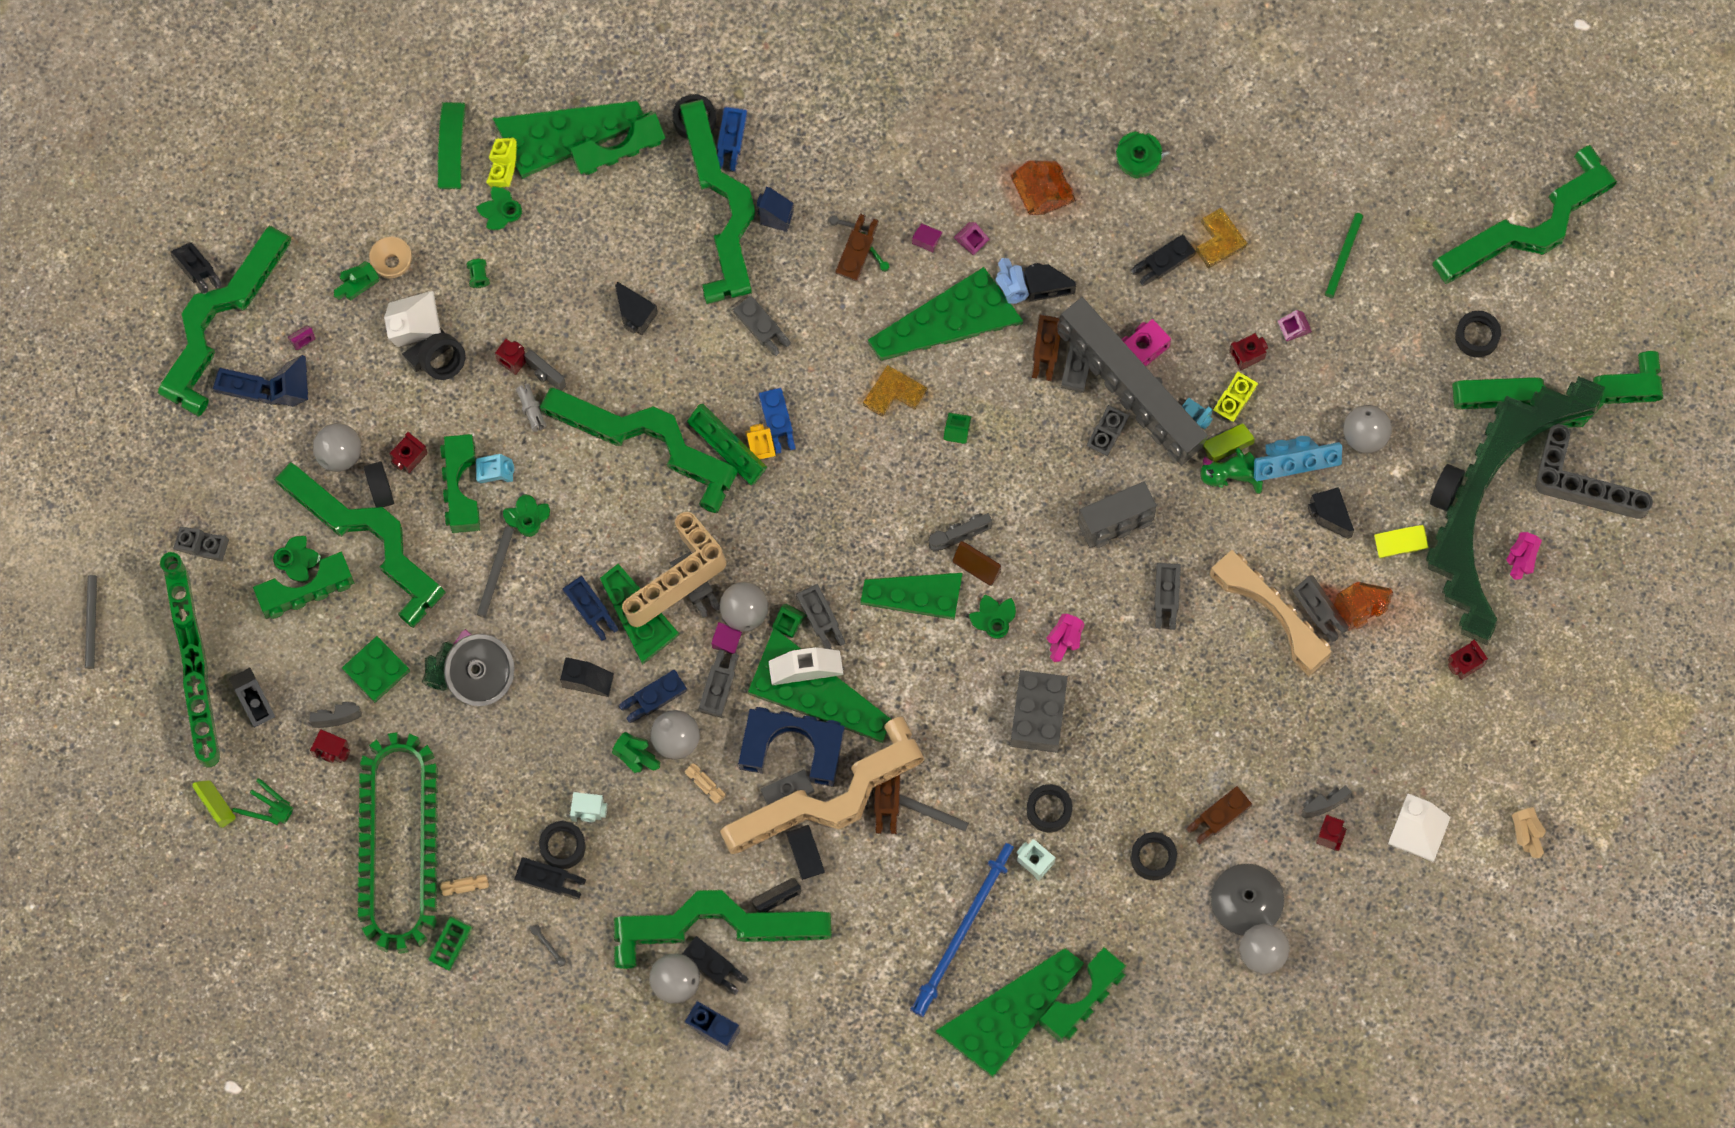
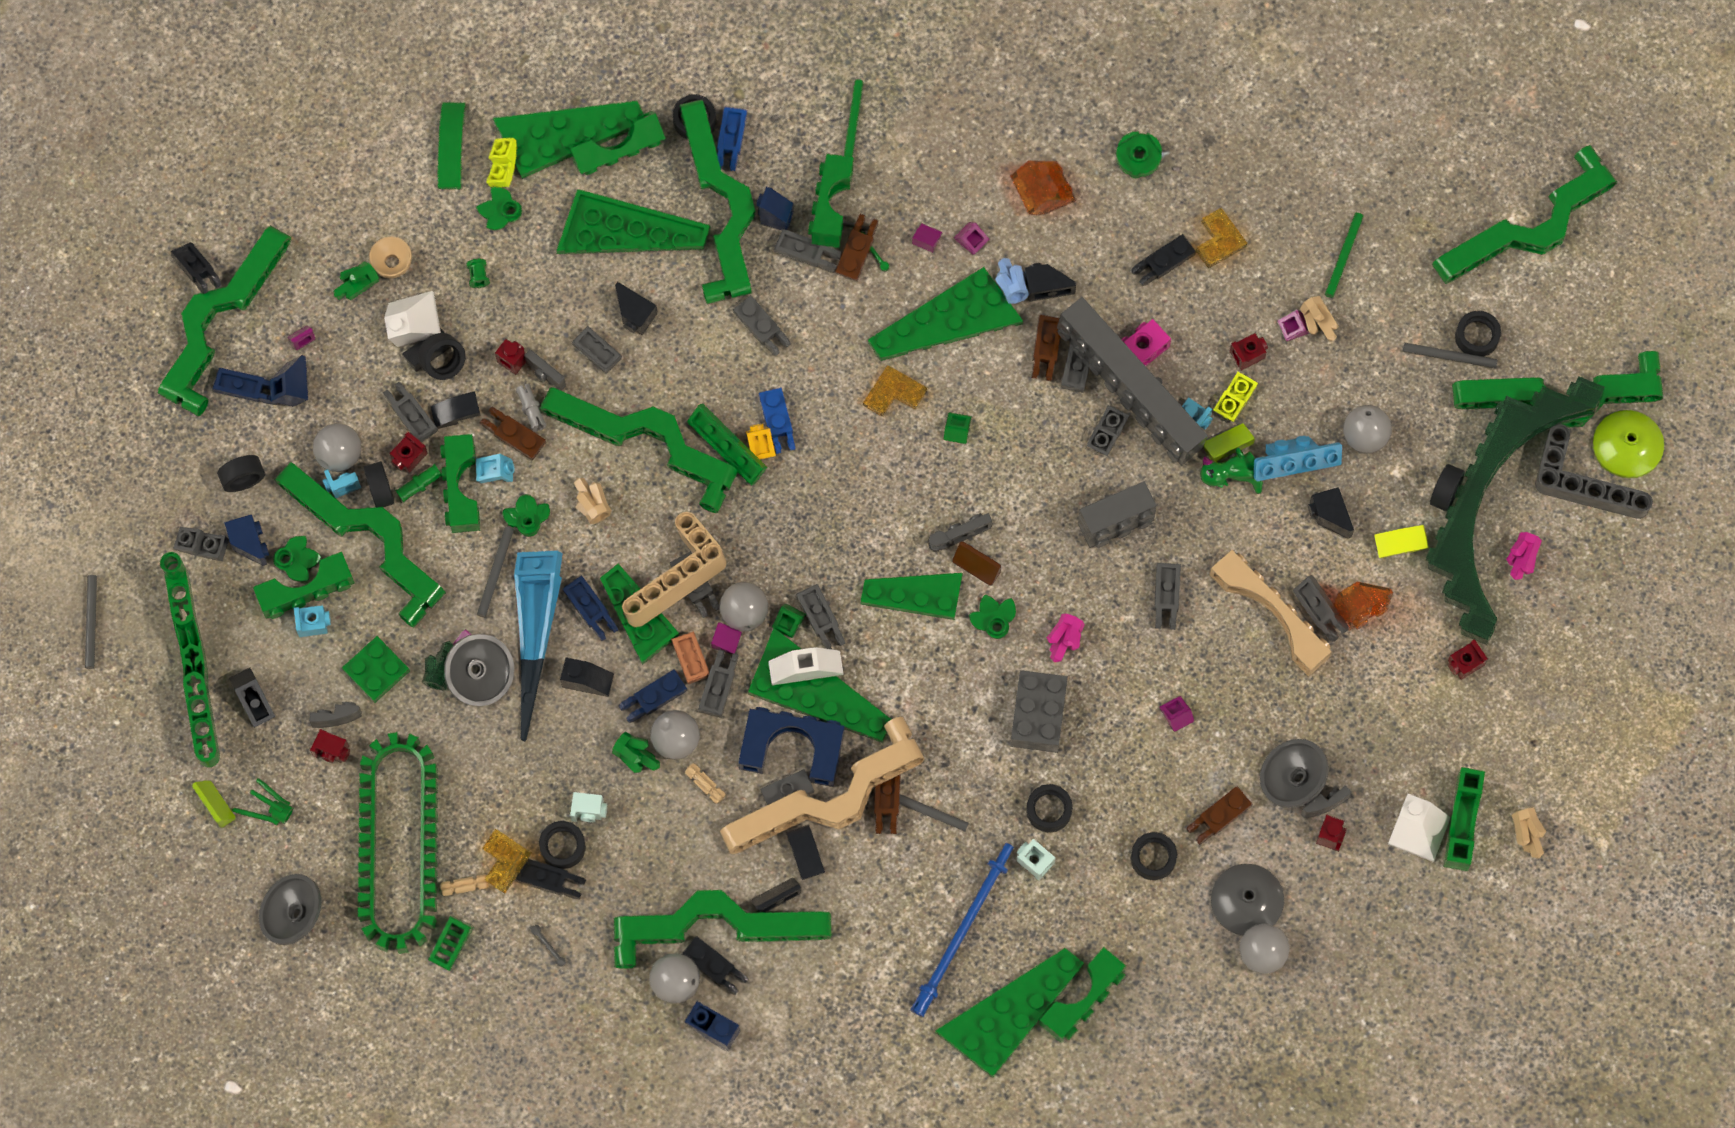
none -> black tyre [217,455,266,492]
none -> dark blue slope [224,514,269,566]
none -> dark grey dish [259,874,322,945]
none -> medium azure brick [294,605,331,637]
none -> medium azure bracket [322,470,361,498]
none -> dark grey hinge [383,382,438,442]
none -> green pin [395,464,442,503]
none -> black slope [430,391,481,429]
none -> reddish brown hinge [480,407,546,461]
none -> clear yellow plate [482,828,532,894]
none -> dark azure plate [514,551,563,742]
none -> green wing [556,189,711,254]
none -> dark grey plate [572,326,622,374]
none -> tan rock [574,478,612,524]
none -> nougat plate [671,631,710,685]
none -> dark grey hinge [774,229,842,273]
none -> green arch [808,154,854,248]
none -> green bar [844,79,864,157]
none -> magenta slope [1160,696,1194,732]
none -> dark grey dish [1260,739,1329,808]
none -> tan rock [1300,296,1339,342]
none -> dark grey bar [1403,342,1497,368]
none -> green arch [1443,767,1485,871]
none -> lime dish [1593,410,1664,478]

